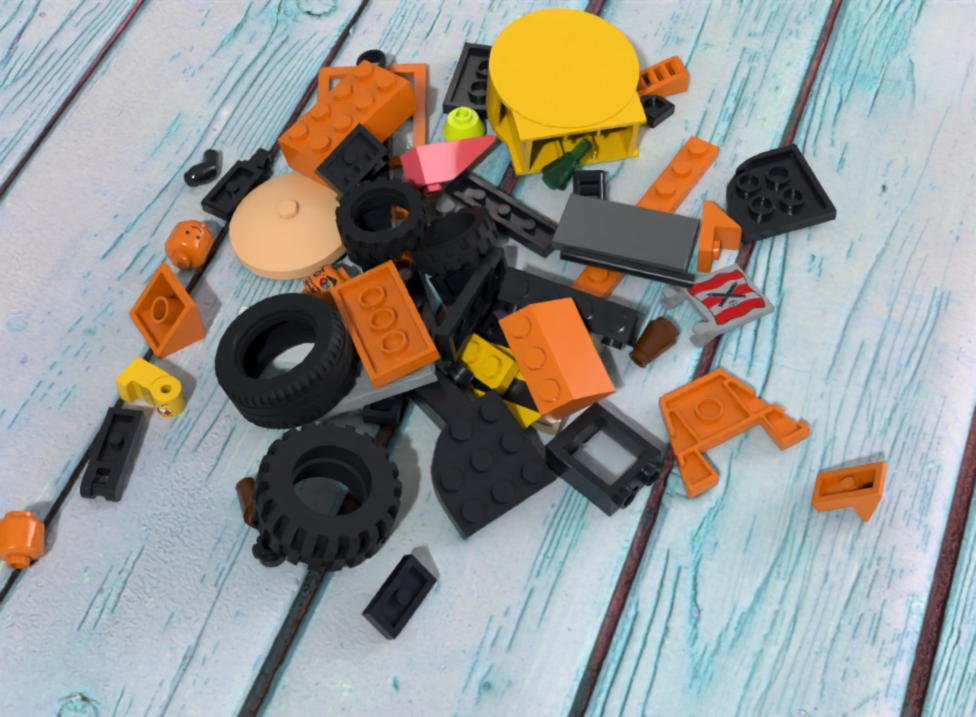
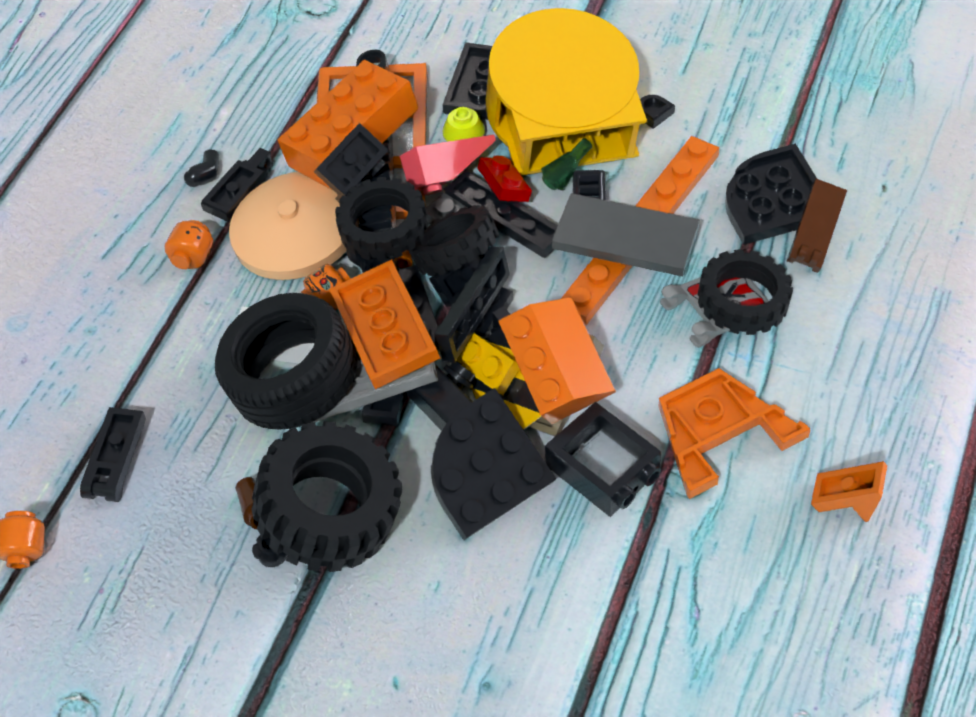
yellow leg [115,356,186,418] -> none
orange slope [128,262,206,359] -> none
black plate [361,554,437,640] -> none
black brick [497,266,645,350] -> none
black bar [560,246,695,289] -> none
reddish brown cone [629,317,679,368] -> none
orange slope [637,56,688,99] -> none
orange slope [697,200,742,273] -> none
none -> red plate [477,155,532,202]
none -> black tyre [697,249,793,335]
none -> reddish brown hinge [786,178,847,273]

